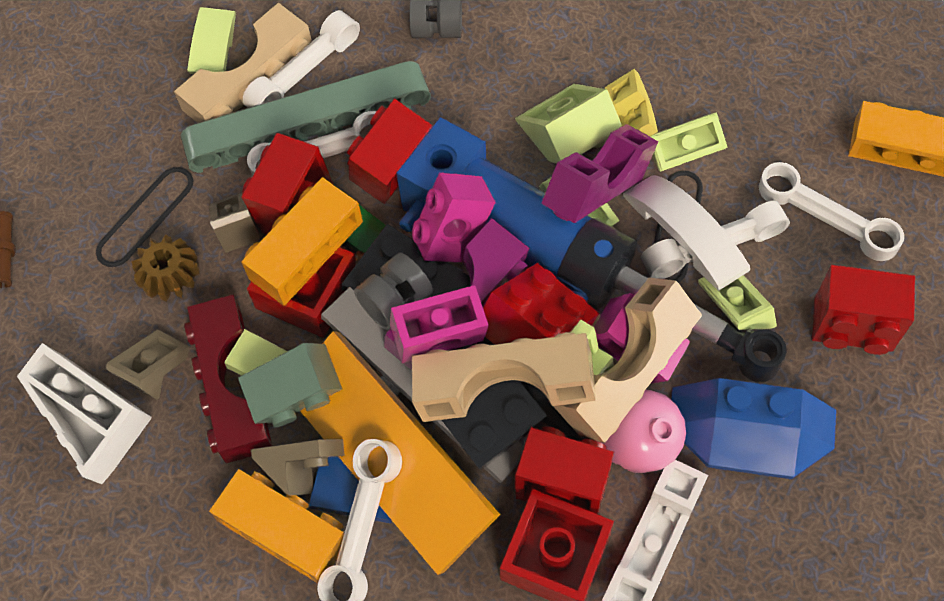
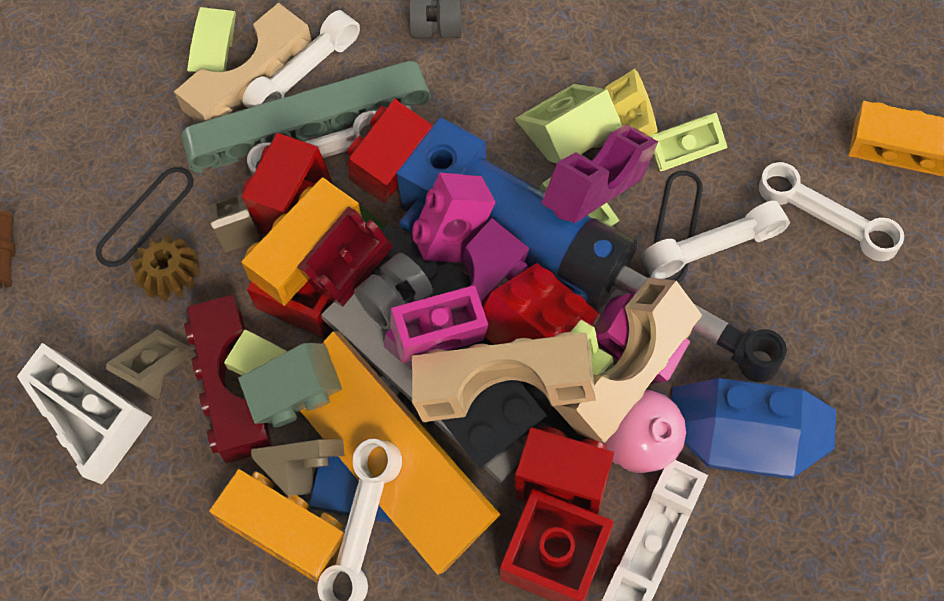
white slope [623,175,750,291] -> none
yellowish green slope [698,275,777,330] -> none
red brick [812,265,915,355] -> none
none -> dark red hinge [297,207,393,307]

